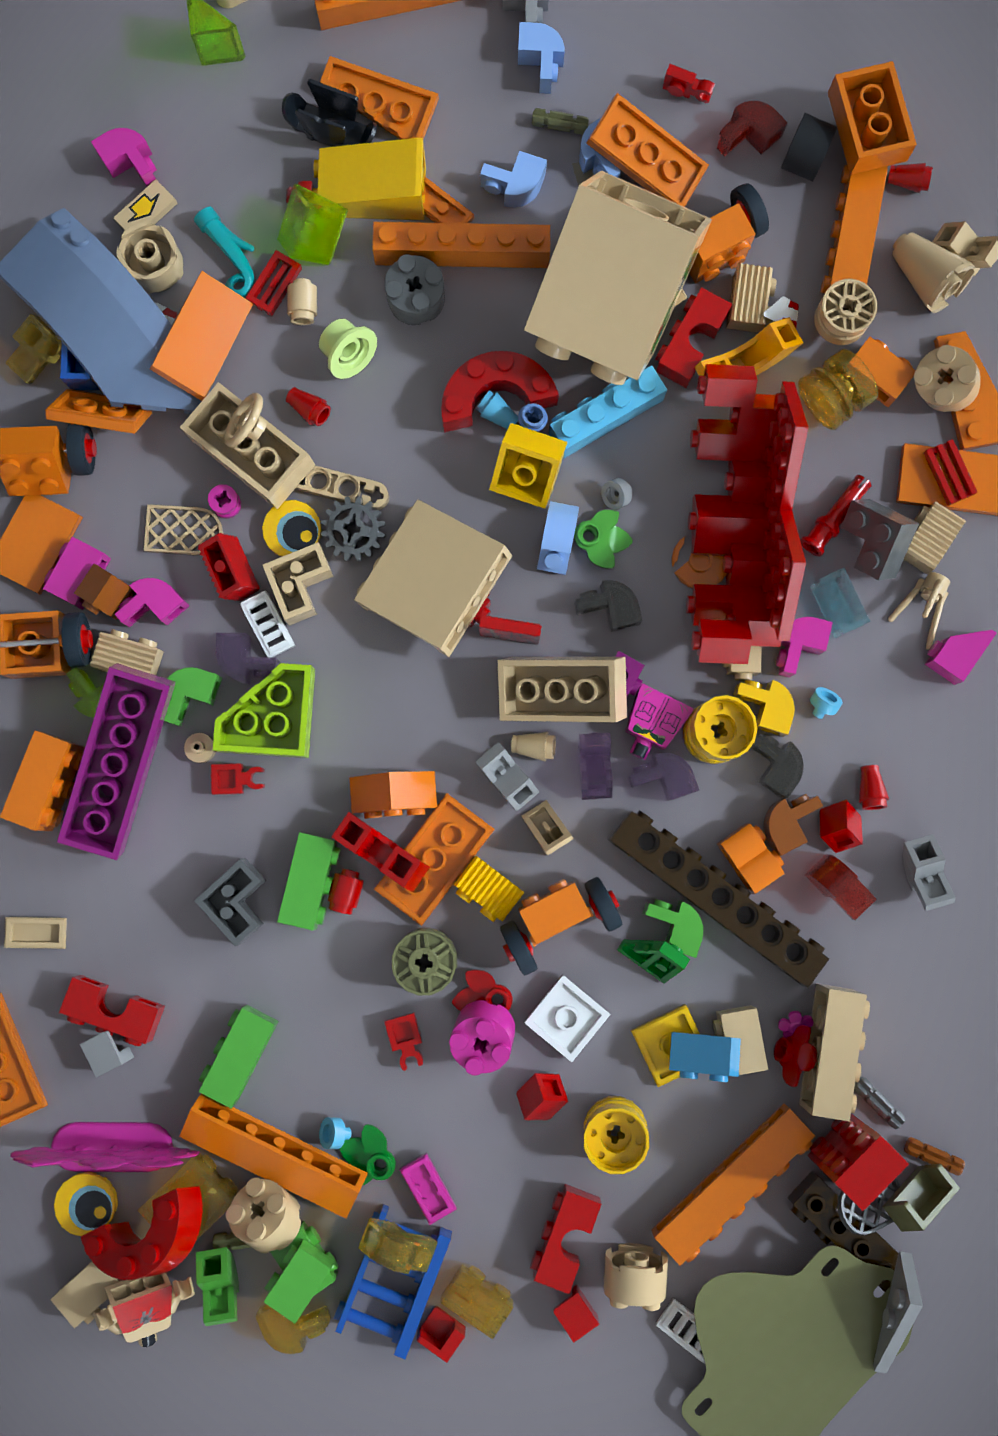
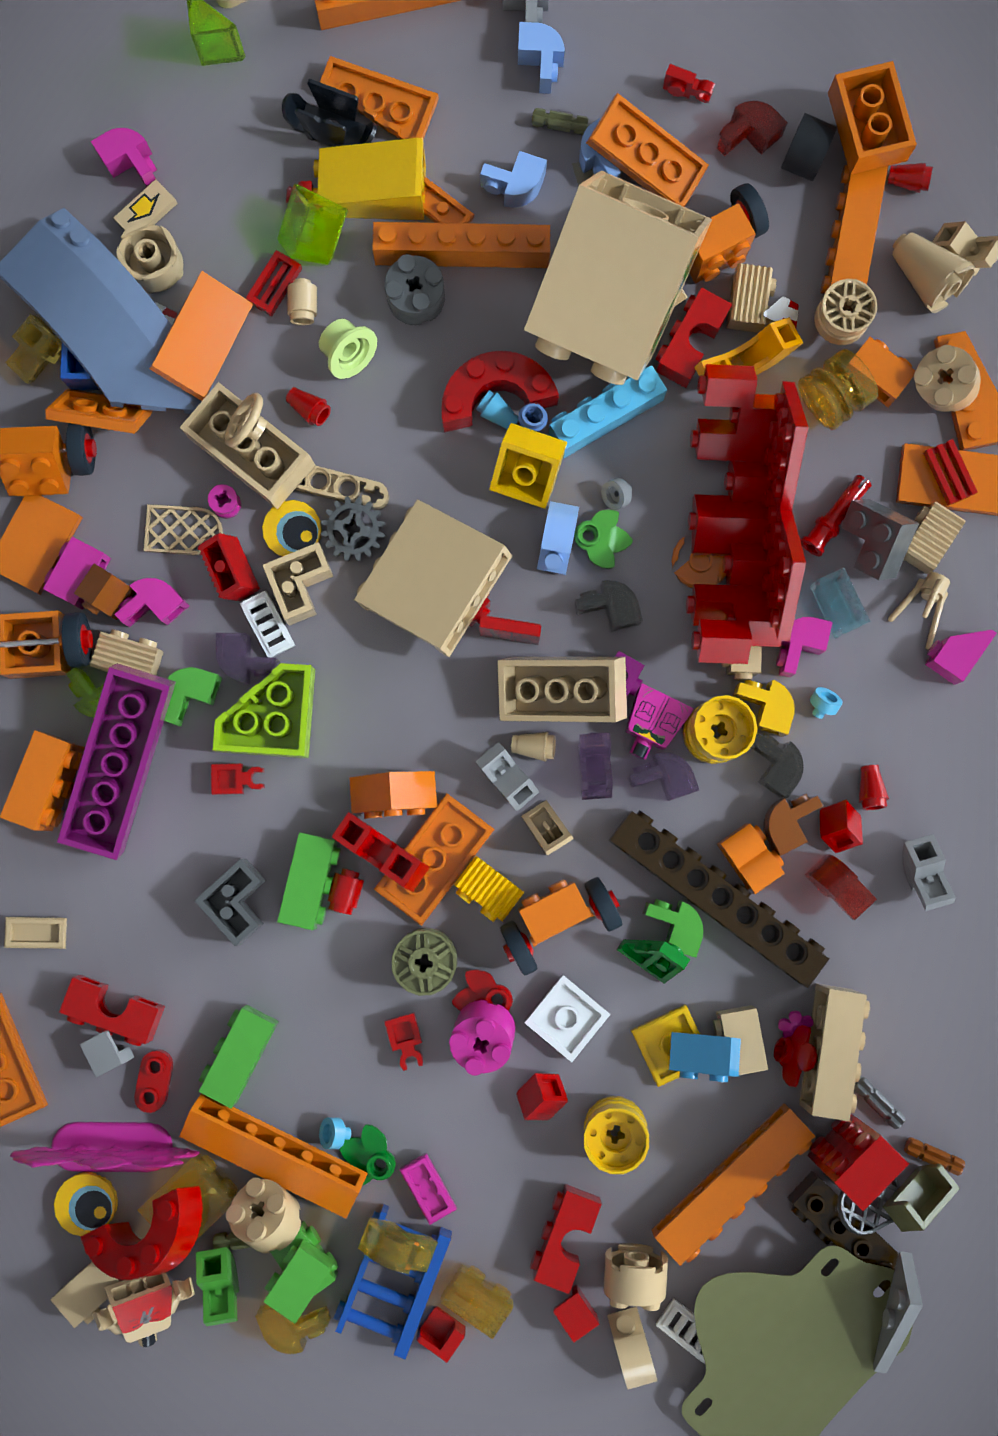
tan tile [184,733,216,763] -> none
teal plant [194,206,255,298] -> none
none -> red plate [134,1049,173,1113]
none -> tan brick [607,1306,657,1390]

